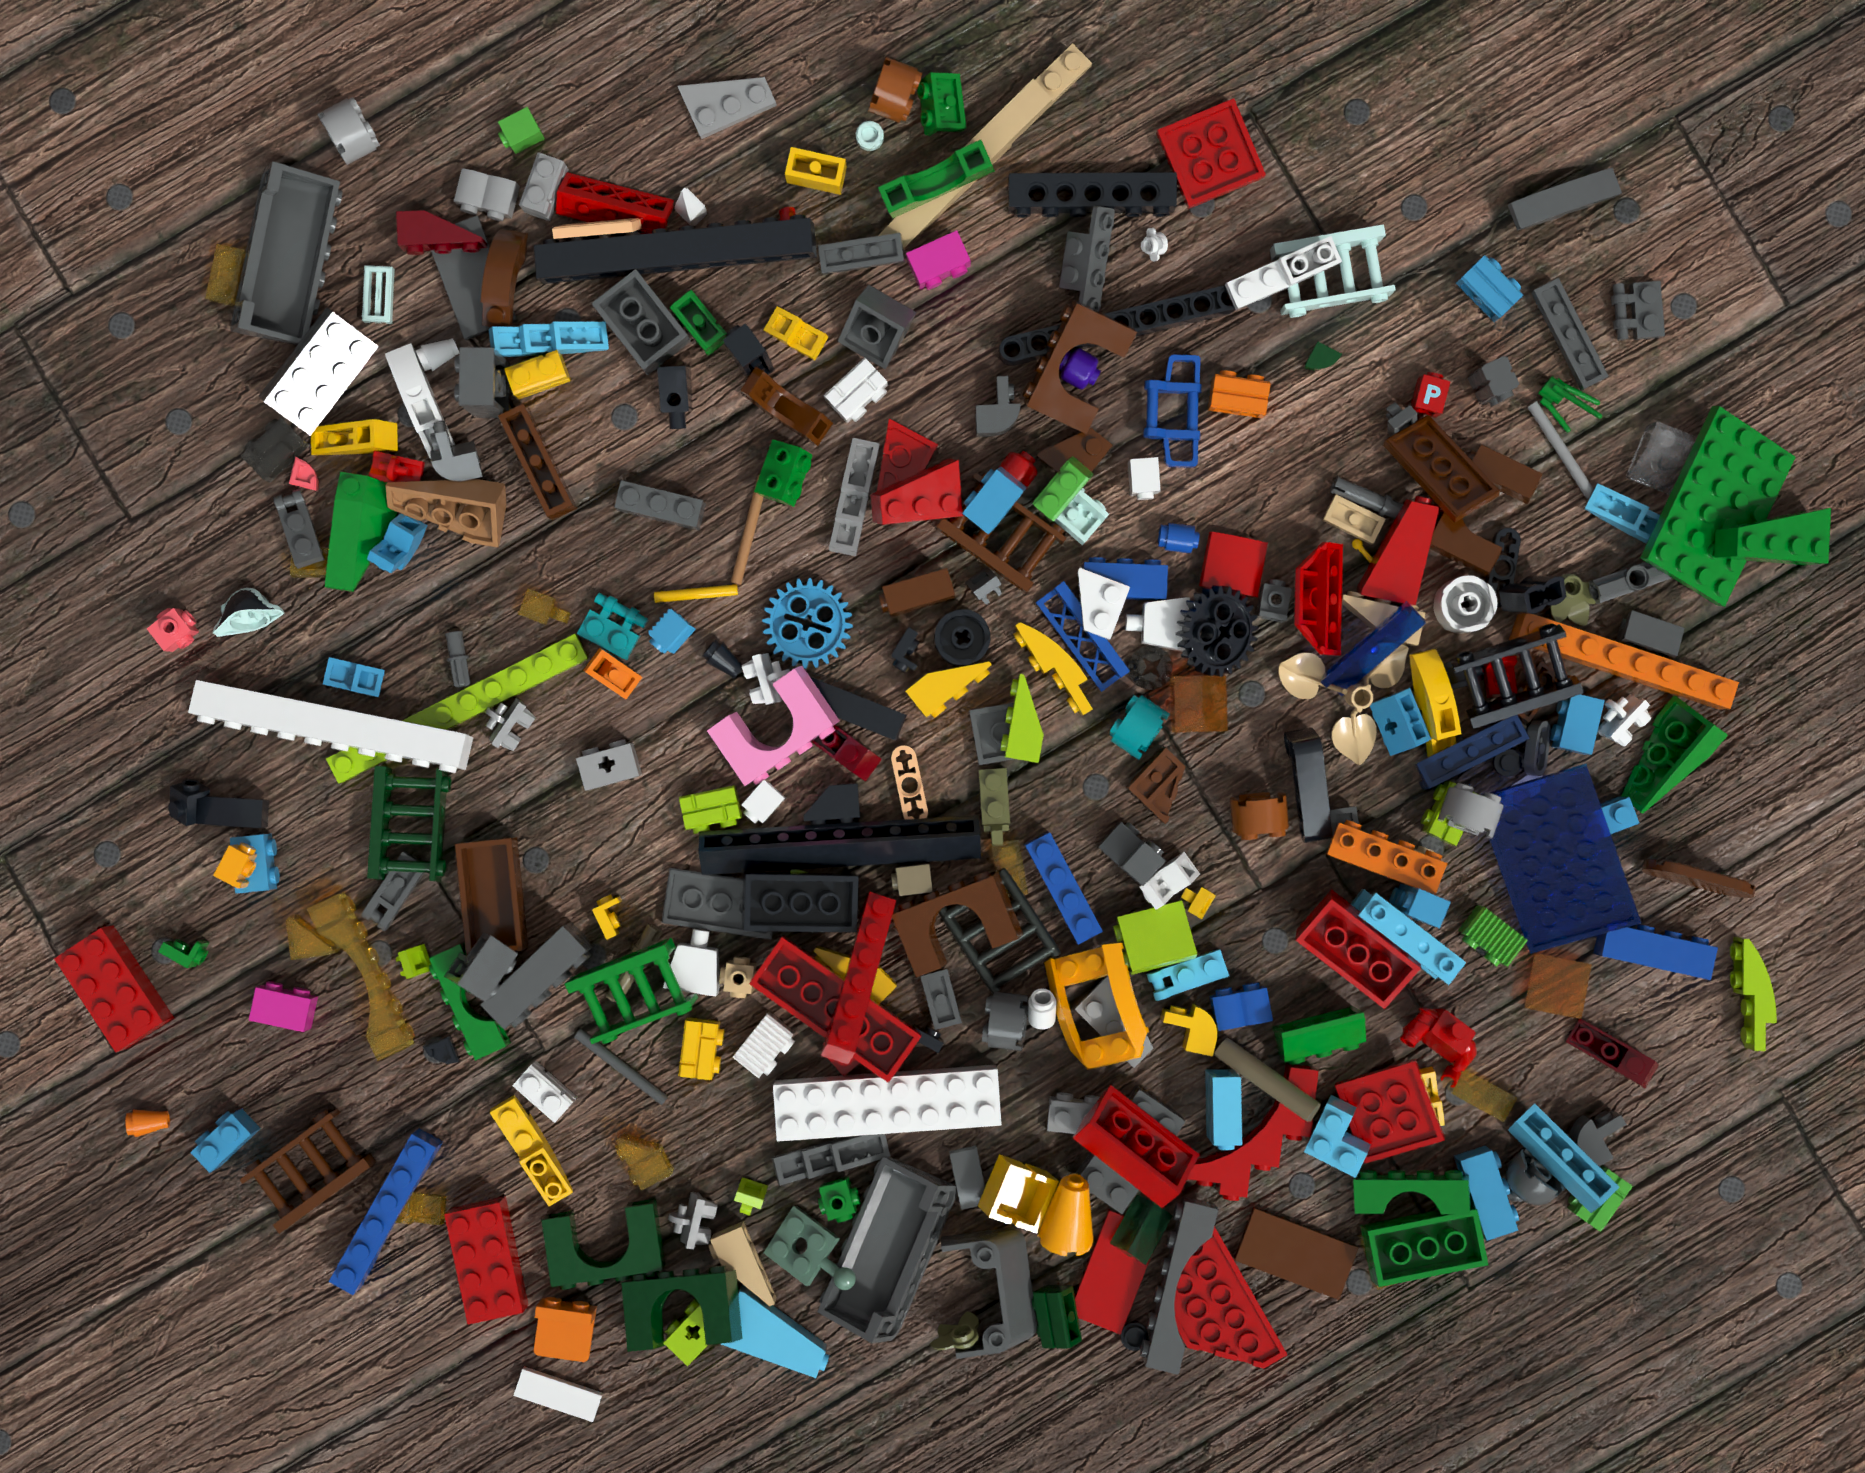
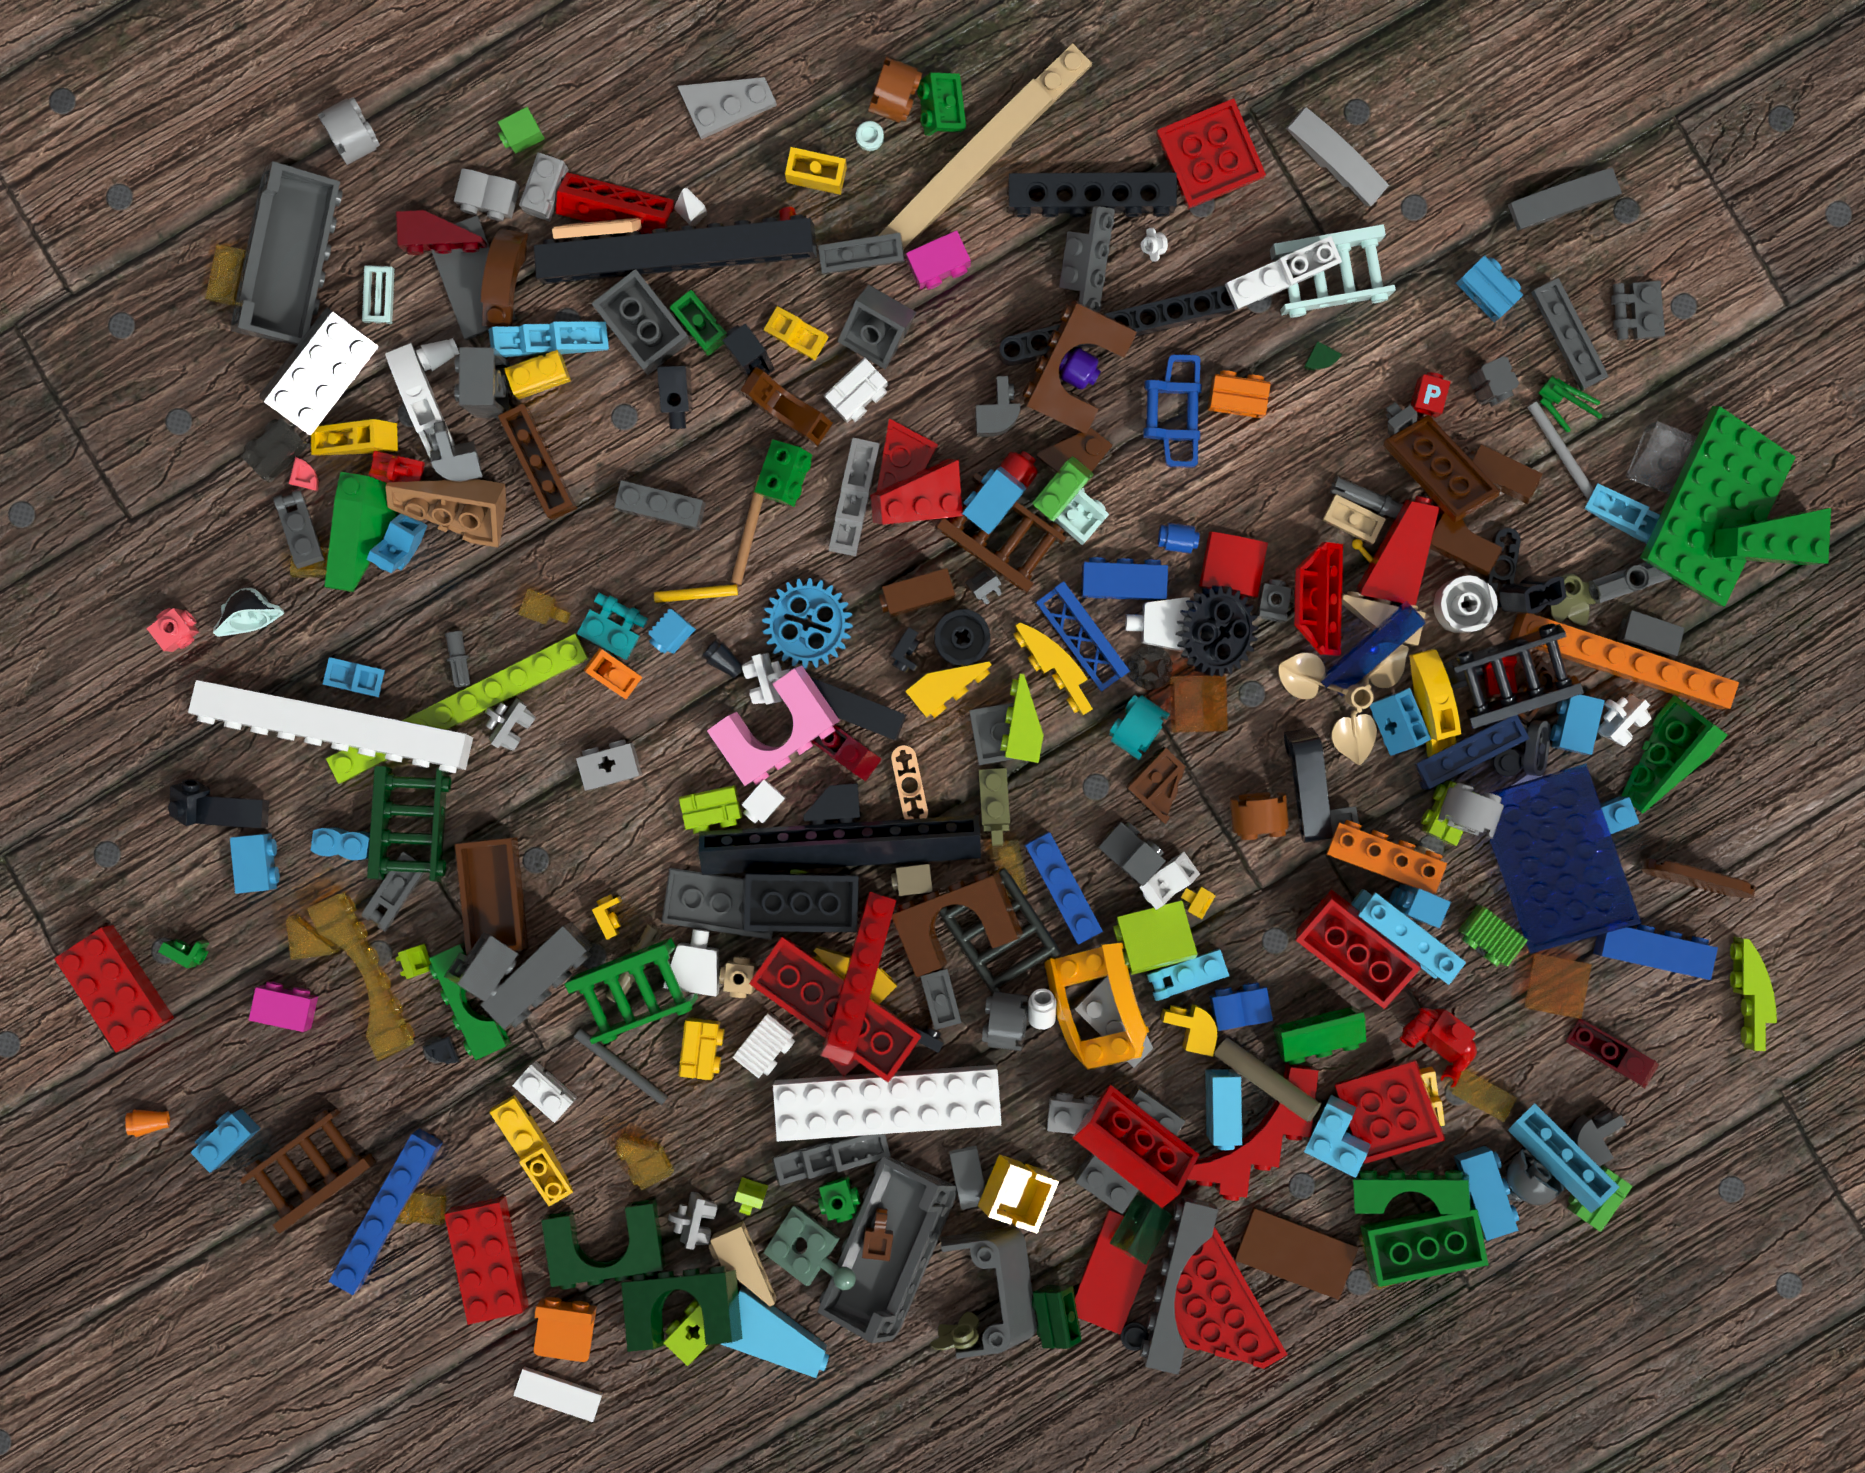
light orange brick [213,842,257,889] -> none
green arch [878,139,995,218] -> none
light orange cone [1037,1174,1093,1256] -> none
white wing [1077,568,1130,640] -> none
white brick [1128,457,1160,500] -> none
none -> dark azure brick [311,827,370,860]
none -> reddish brown plate [862,1208,893,1261]
none -> light grey slope [1286,107,1389,206]

